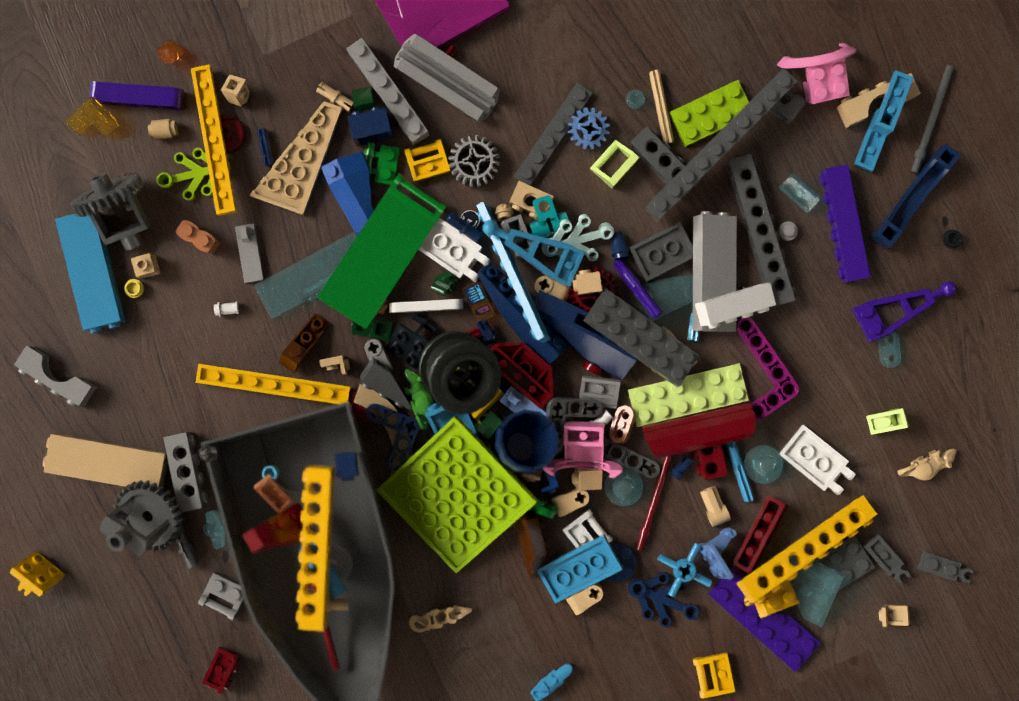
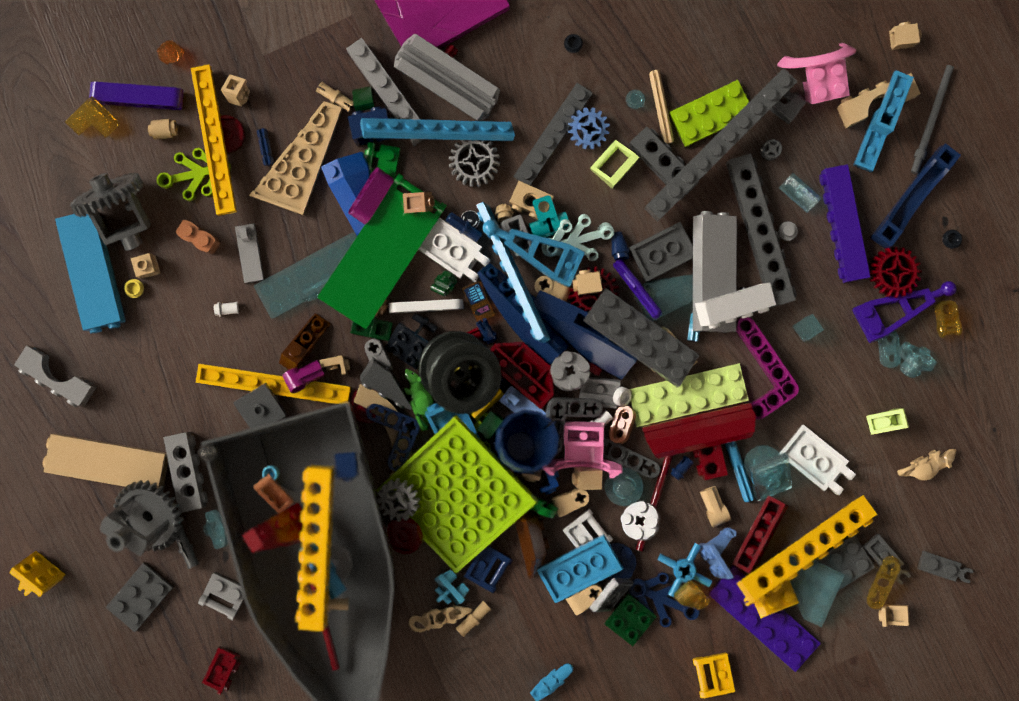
yellow plate [404,139,451,183] -> none
none -> dark grey plate [106,562,174,632]
none -> dark grey plate [233,383,287,429]
none -> magenta piece [282,360,324,393]
none -> magenta beam [348,167,394,224]
none -> dark azure plate [360,118,515,141]
none -> light grey gear [377,478,420,522]
none -> dark red tile [386,517,423,554]
none -> medium nougat bracket [403,192,434,213]
none -> medium azure hips [434,570,469,605]
none -> tan pin [456,601,492,637]
none -> dark blue plate [464,545,513,593]
none -> light grey plate [550,351,590,391]
none -> black plate [564,34,583,53]
none -> dark grey plate [589,578,634,612]
none -> dark green hinge [604,594,657,646]
none -> white tile [613,387,631,407]
none -> plate [621,501,660,541]
none -> clear yellow piece [674,580,711,609]
none -> clear light blue tile [749,452,792,502]
none -> dark grey wheel [760,139,782,161]
none -> clear light blue panel [792,314,824,342]
none -> clear yellow beam [867,556,900,609]
none -> dark red gear [869,246,922,298]
none -> tan brick [889,22,922,50]
none -> clear light blue plate [898,342,937,378]
none -> clear yellow piece [935,300,962,338]

